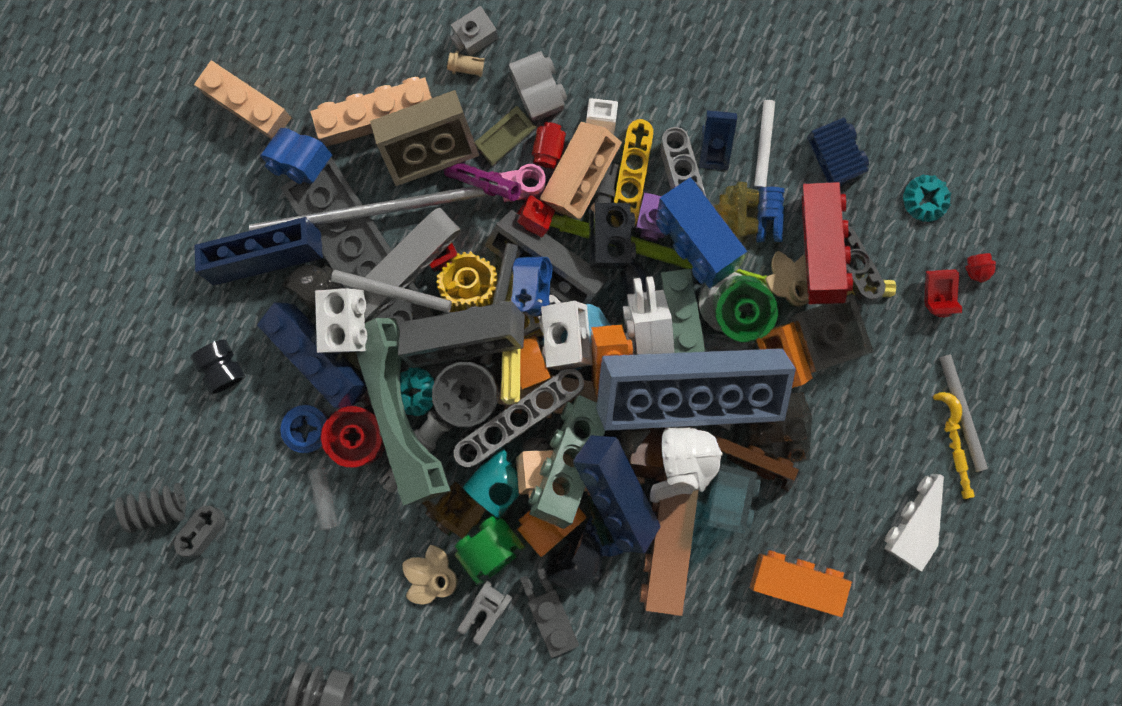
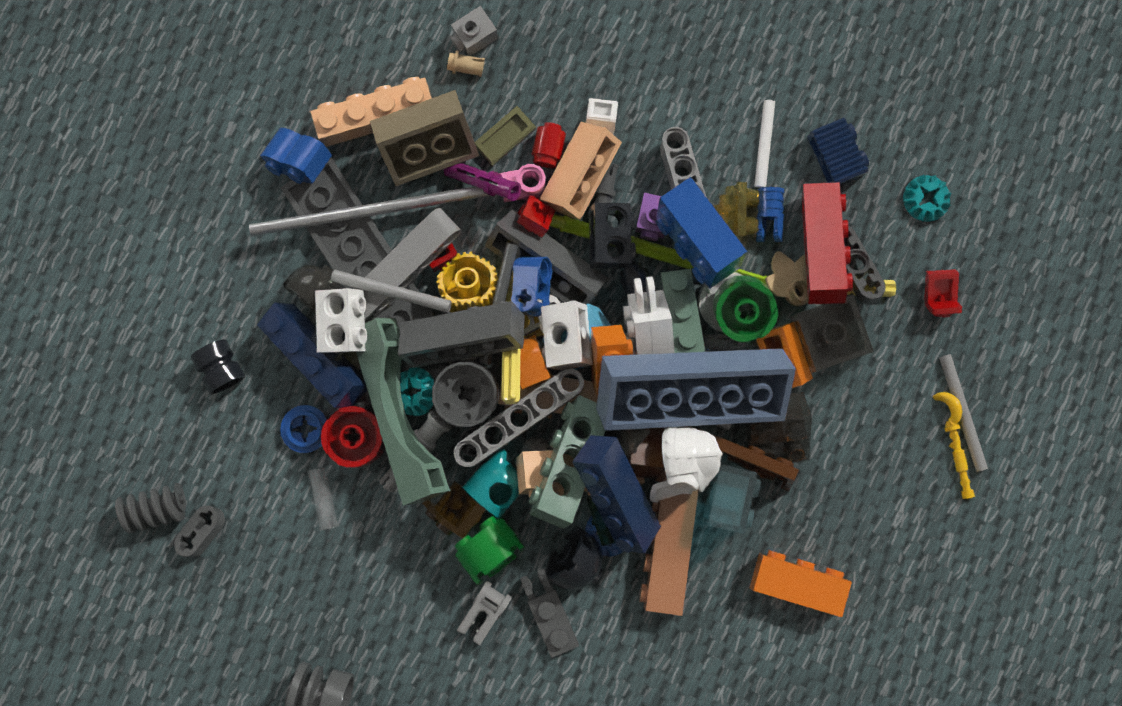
light nougat brick [194,60,291,139] -> none
dark blue brick [194,217,323,286] -> none
tan plate [402,545,458,604] -> none
light grey brick [509,51,567,123] -> none
orange brick [517,492,587,557] -> none
yellow beam [611,119,653,228] -> none
dark blue slope [699,110,737,170] -> none
white slope [884,474,944,571] -> none
red plate [965,253,996,282] -> none

